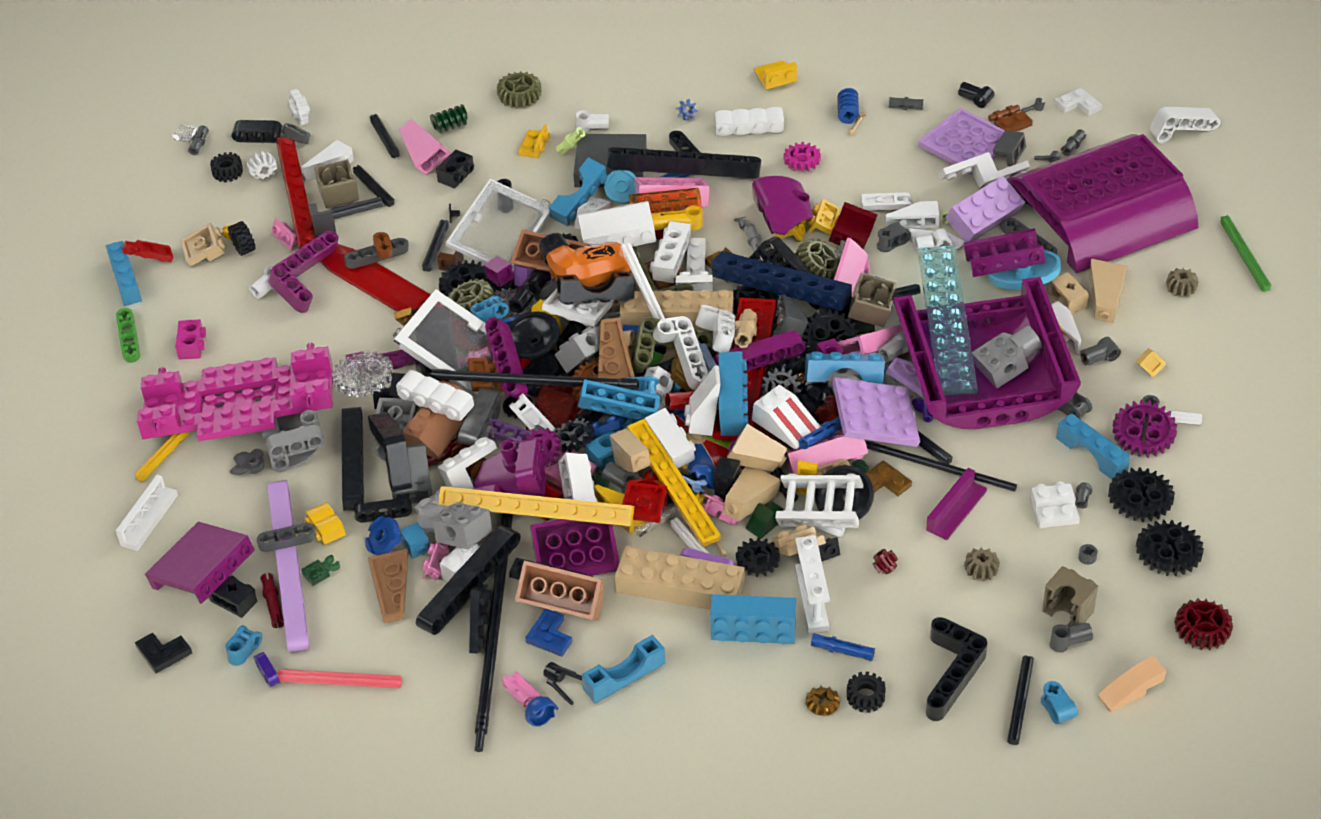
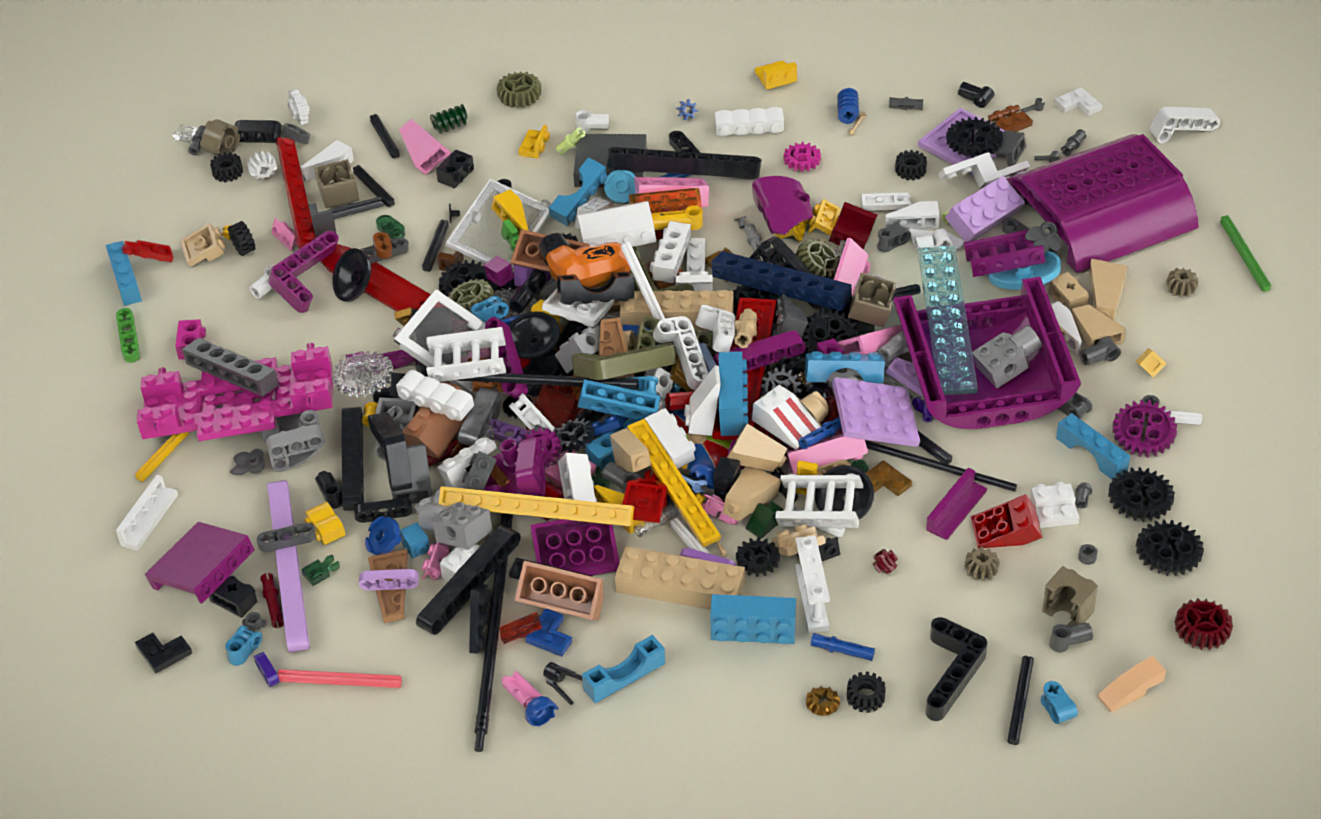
none -> dark grey brick [182,338,279,397]
none -> dark tan brick [200,119,240,156]
none -> dark grey plate [242,612,267,632]
none -> black piece [315,471,343,509]
none -> black dish [332,248,371,302]
none -> lavender beam [359,569,419,590]
none -> yellow bush [362,402,378,427]
none -> clear green plate [376,215,405,239]
none -> white fence [426,327,506,382]
none -> dark grey bracket [461,451,496,490]
none -> clear orange axle [490,464,509,487]
none -> yellow slope [491,189,529,236]
none -> clear red plate [499,612,542,644]
none -> bright green plate [501,219,519,252]
none -> olive beam [572,343,676,380]
none -> tan piece [797,391,829,426]
none -> black tyre [895,150,927,181]
none -> black gear [946,117,1003,158]
none -> red slope [971,494,1043,549]
none -> dark grey plate [1025,222,1061,253]
none -> tan slope [1071,304,1126,348]

